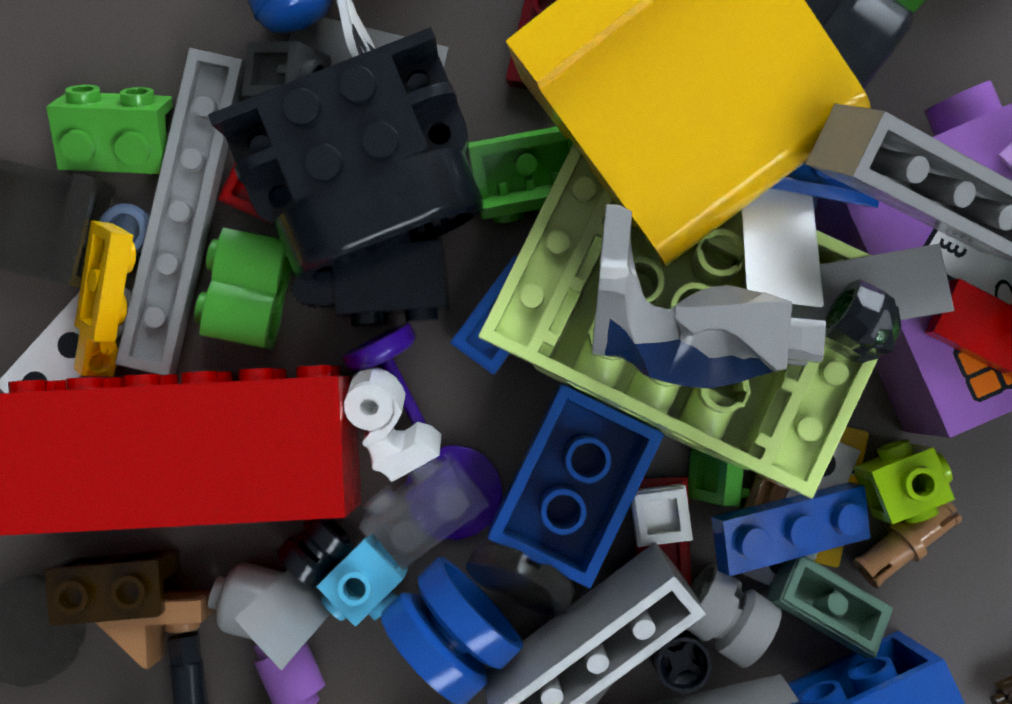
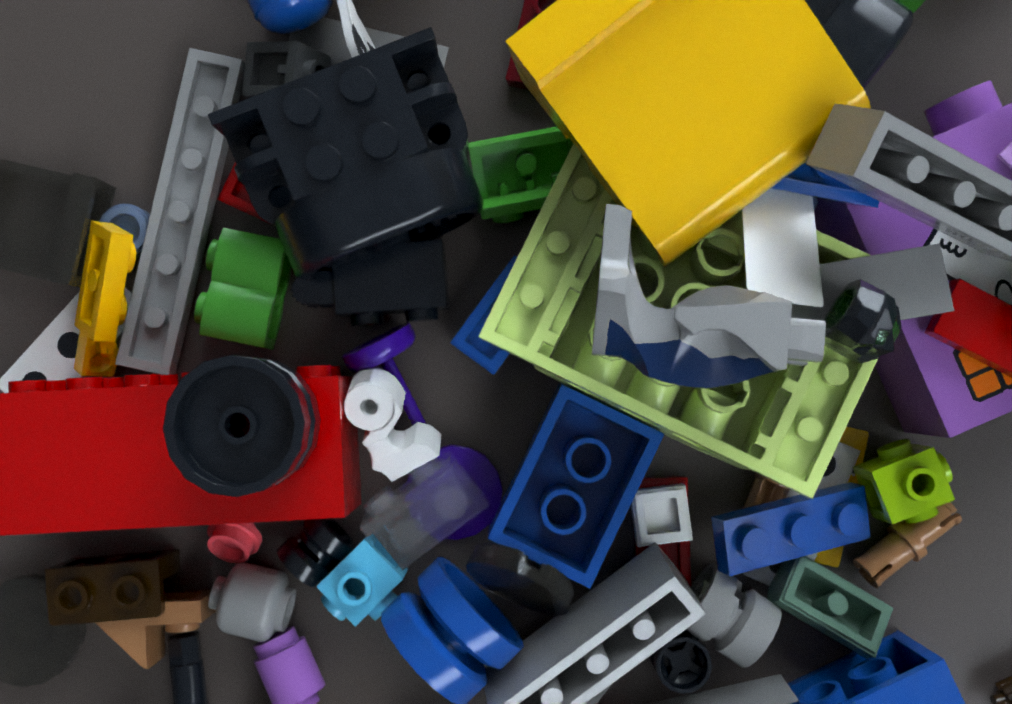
bright green bracket [46,85,173,174] -> none
light grey sticker [233,570,331,670] -> none
bright green tile [688,448,750,507] -> none
none -> black wheel [163,355,321,497]
none -> coral plate [207,523,262,563]

